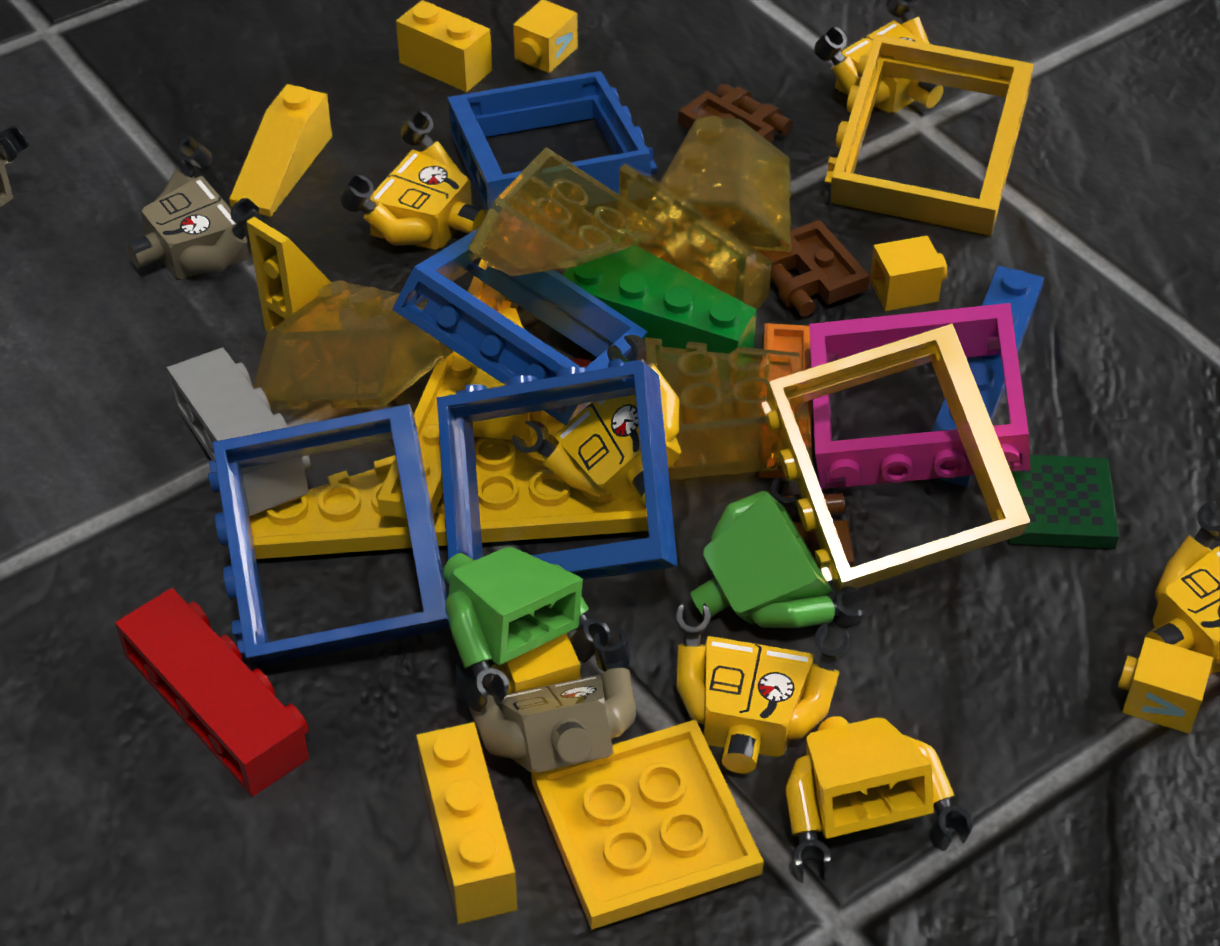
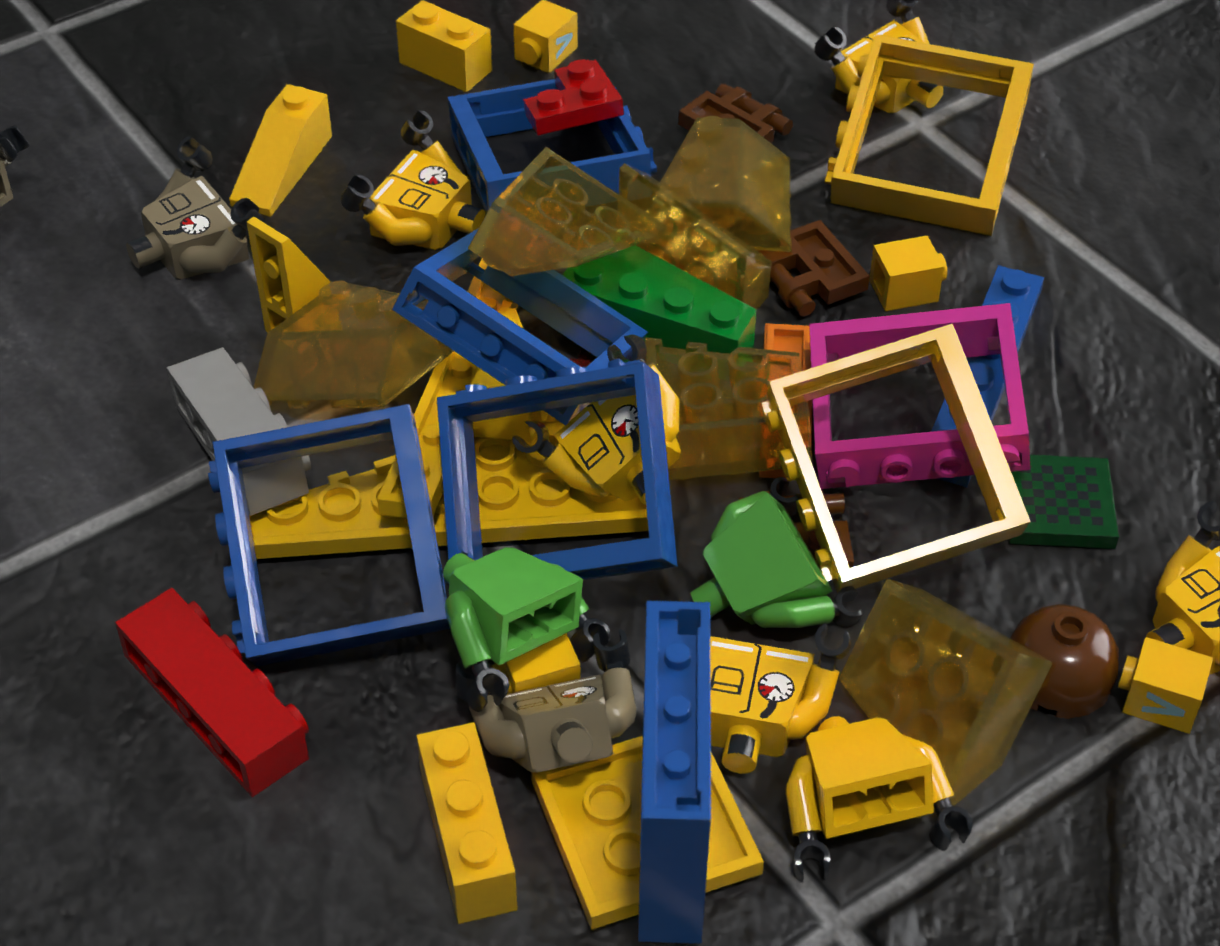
none -> red plate [523,60,624,135]
none -> blue window [638,601,711,944]
none -> clear yellow wedge [838,579,1053,806]
none -> reddish brown cylinder [1003,604,1119,719]

